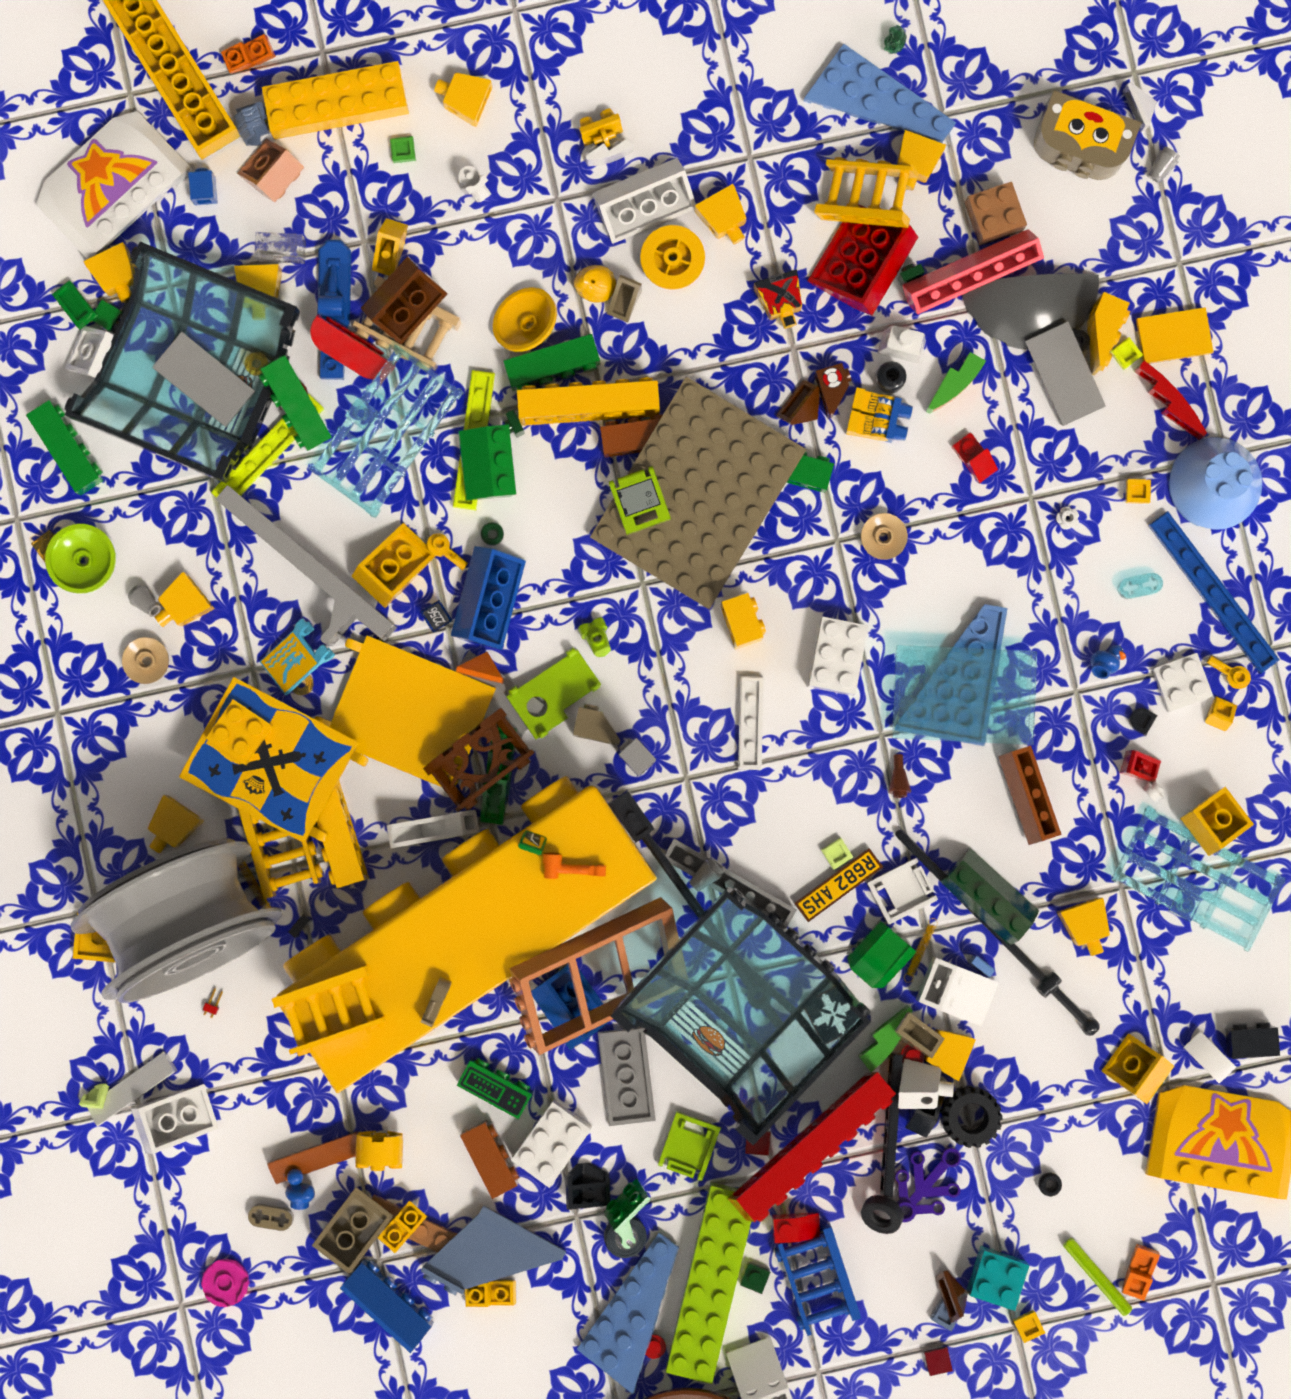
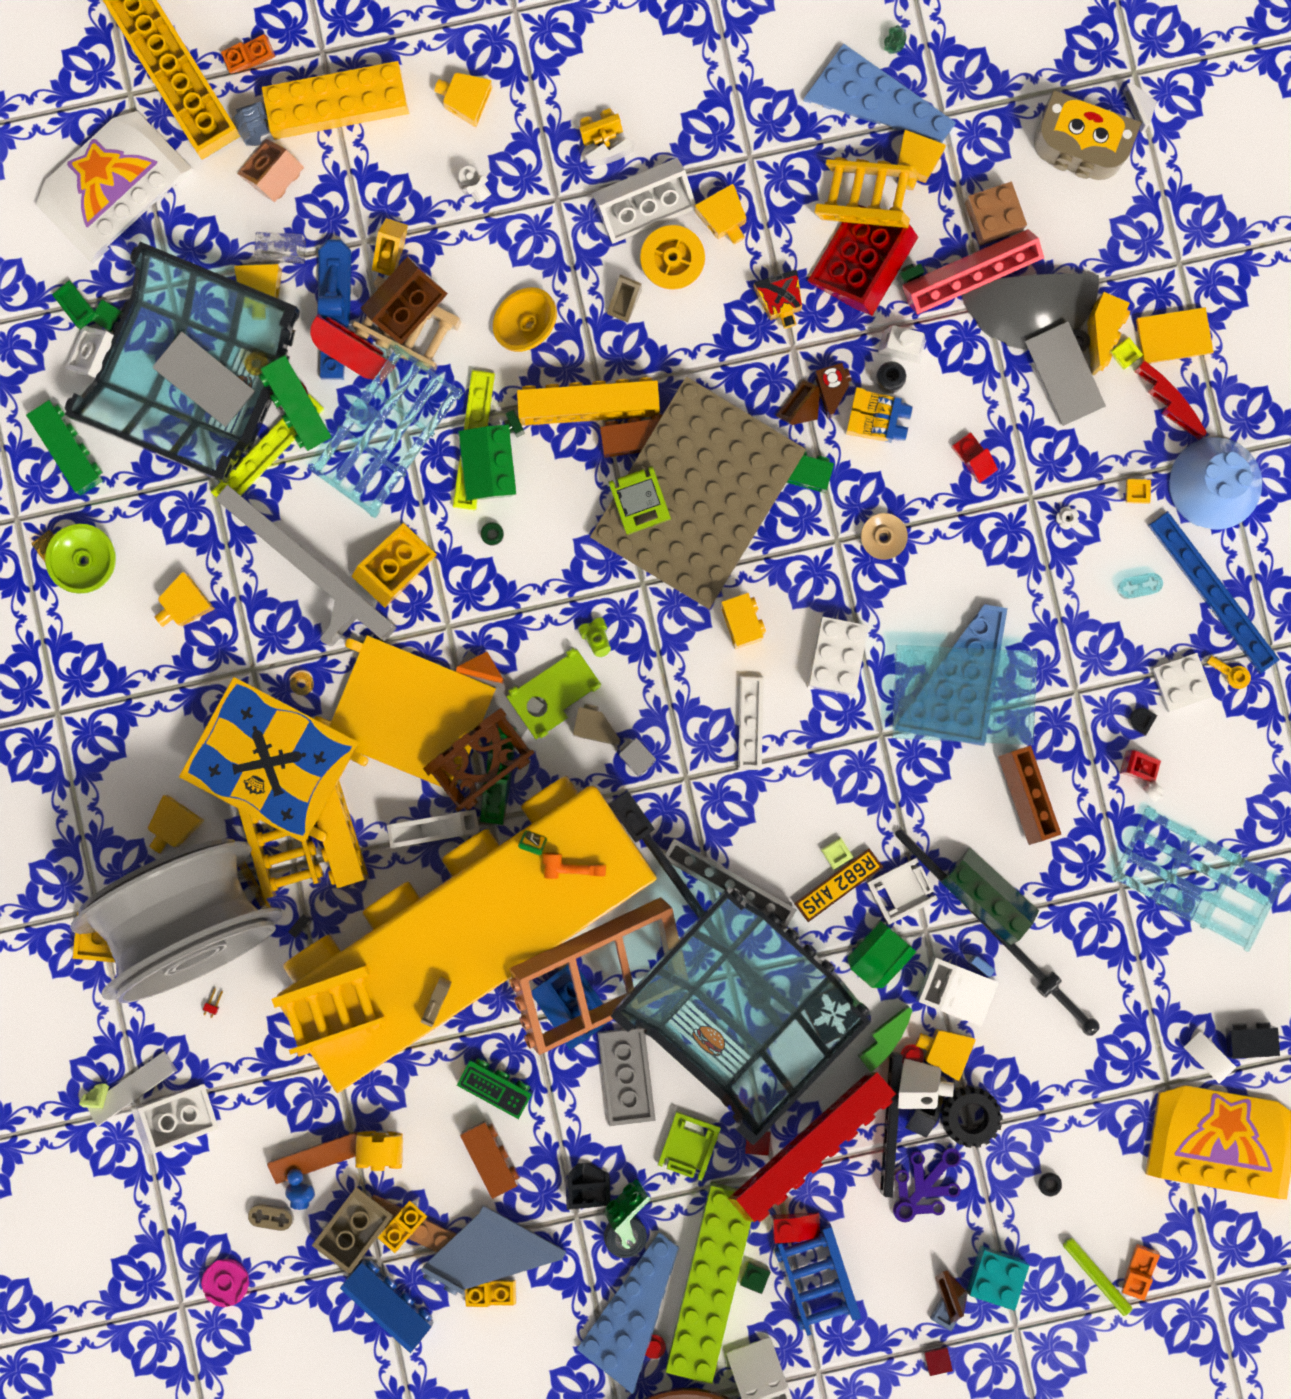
yellow torso [83,242,135,303] -> none
tan dish [122,637,169,684] -> none
light grey cone [128,585,161,617] -> none
blue brick [188,168,218,206] -> none
yellow plate [206,699,273,765] -> none
flag [259,618,335,696] -> none
bright green tile [390,136,416,163] -> none
slope [420,600,453,633] -> none
yellow plate [427,533,468,570] -> none
blue slope [451,546,526,650] -> none
green brick [503,334,601,391] -> none
white brick [511,1099,592,1188] -> none
yellow hair [573,265,617,303] -> none
light grey cone [689,857,725,892] -> none
black tyre [861,1195,904,1234] -> none
copper cone [888,754,912,798] -> none
dark tan slope [895,1012,945,1058] -> none
yellow piece [904,918,938,983] -> none
bright green slope [926,352,986,414] -> none
yellow plate [1013,1310,1045,1343] -> none
yellow torso [1057,897,1110,956] -> none
blue animal [1090,645,1126,679] -> none
yellow slope [1102,1033,1174,1104] -> none
light grey cone [1148,147,1180,183] -> none
yellow brick [1180,786,1254,856] -> none
yellow slope [1205,696,1237,731] -> none

